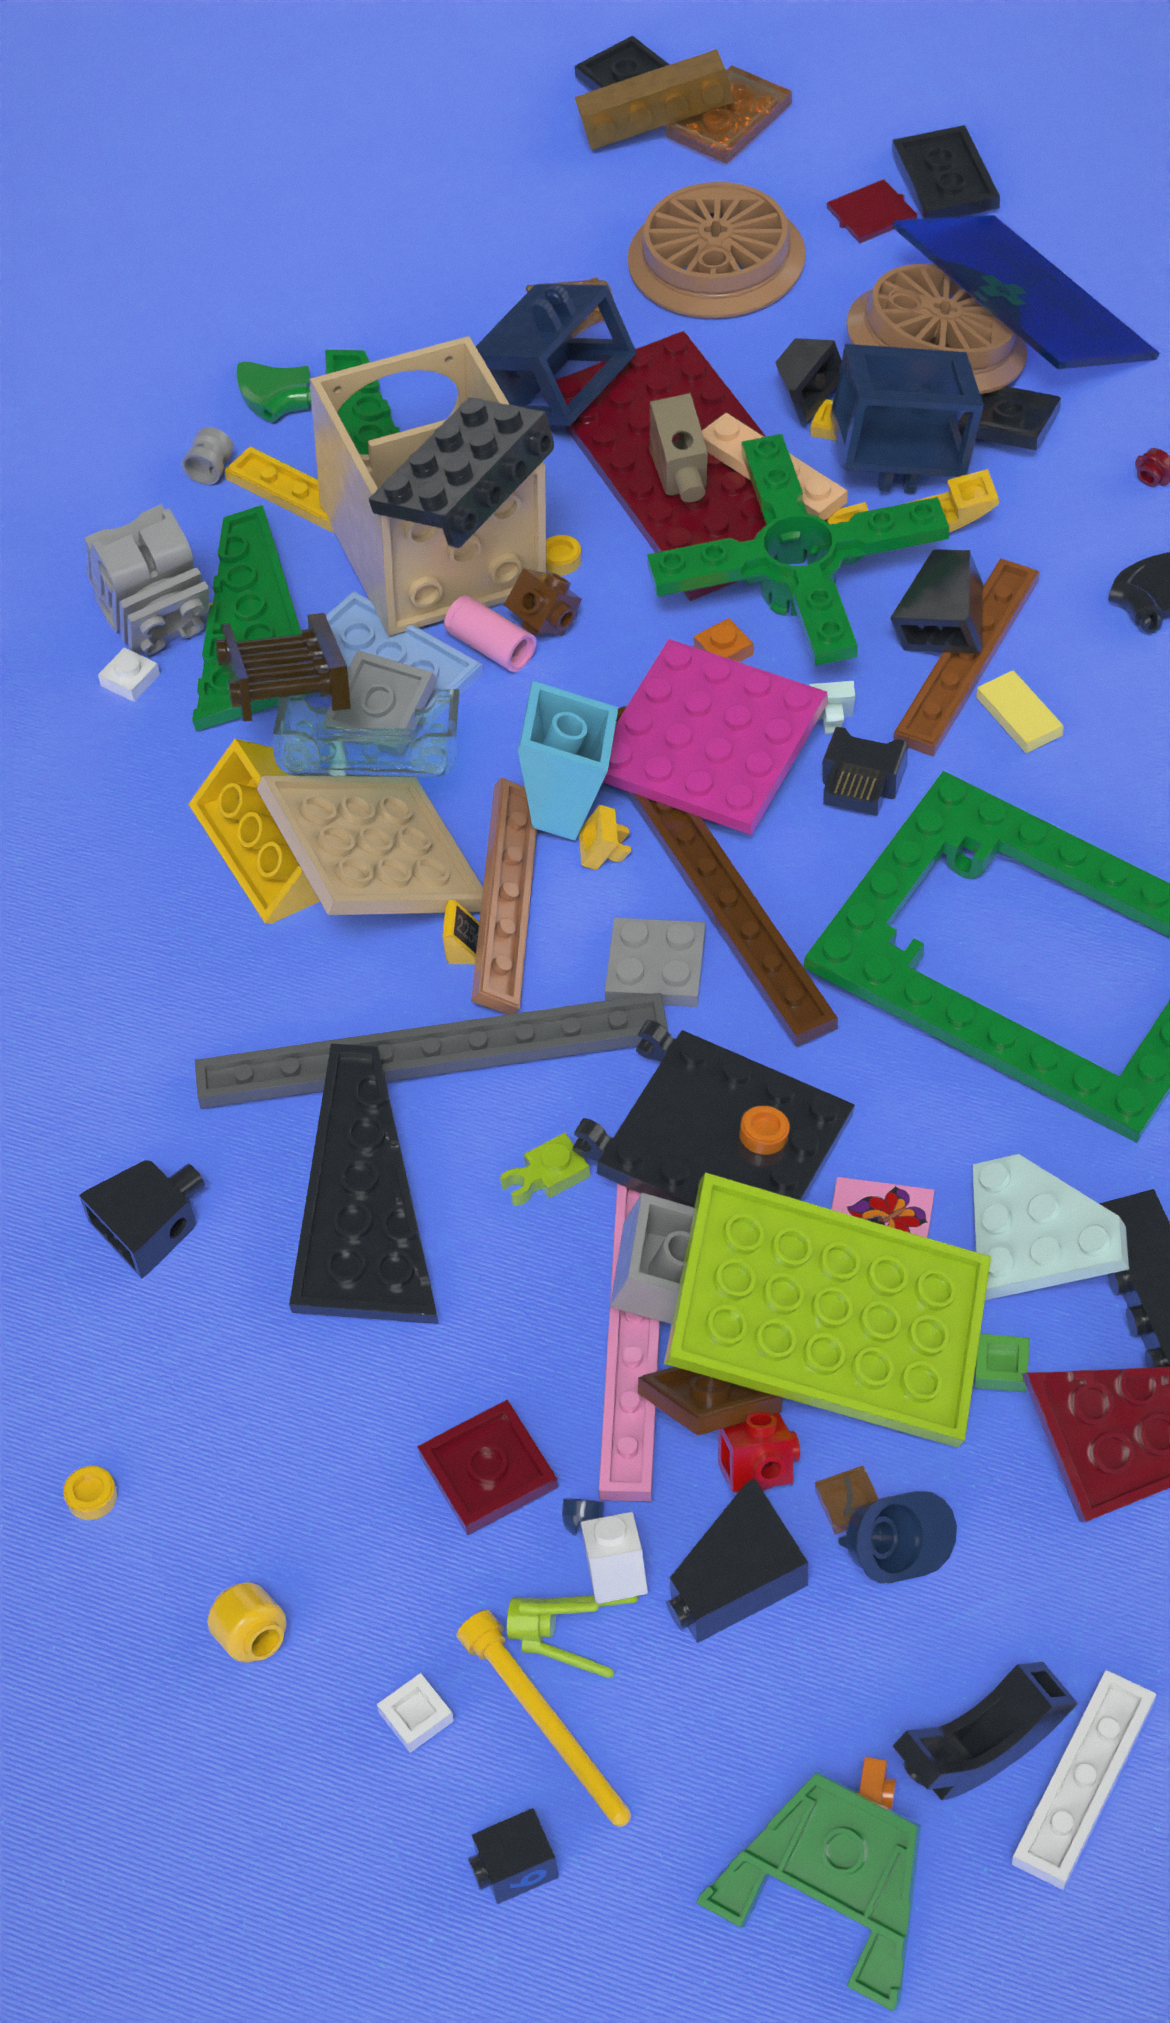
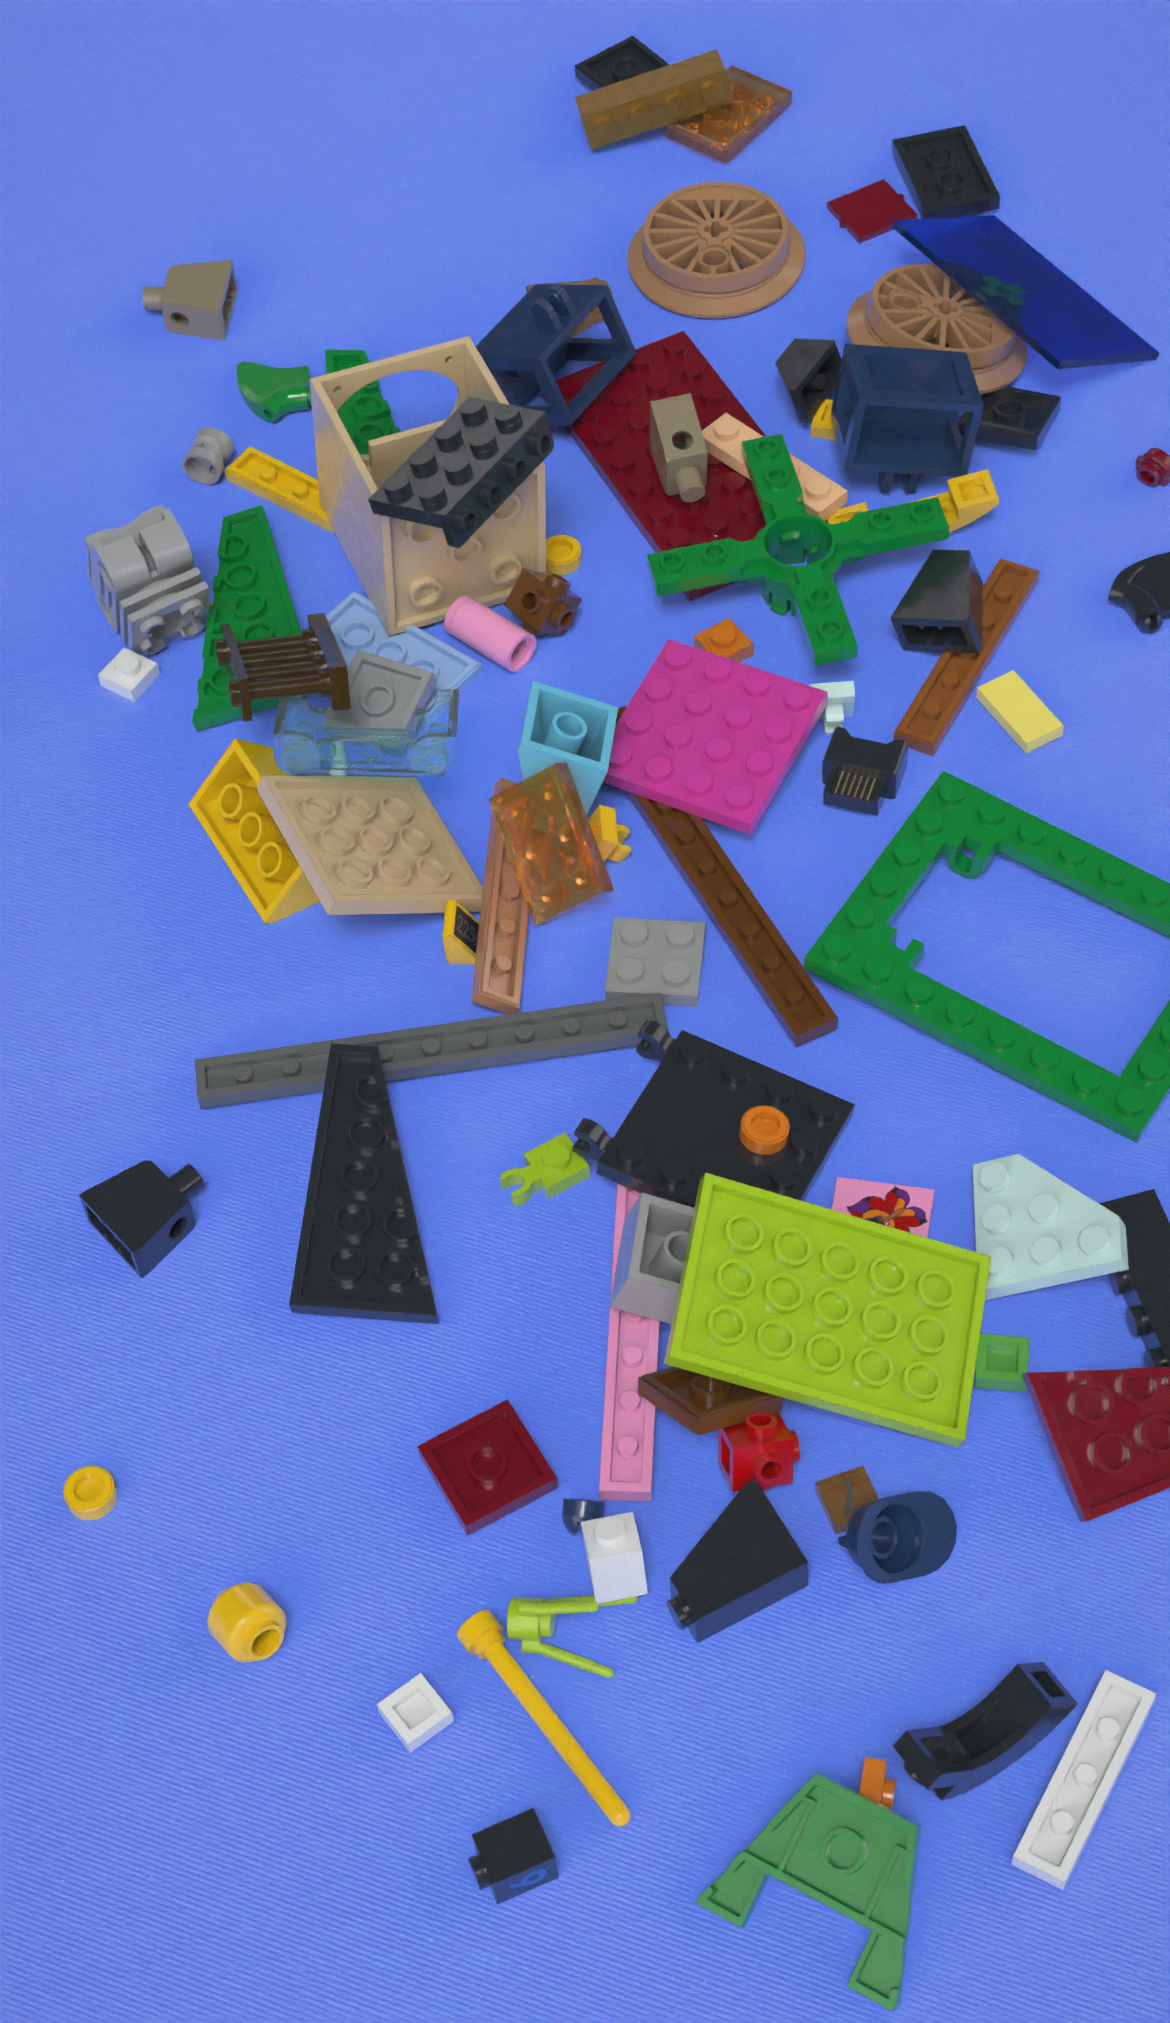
none -> dark tan torso [142,260,238,340]
none -> clear orange plate [489,762,614,926]

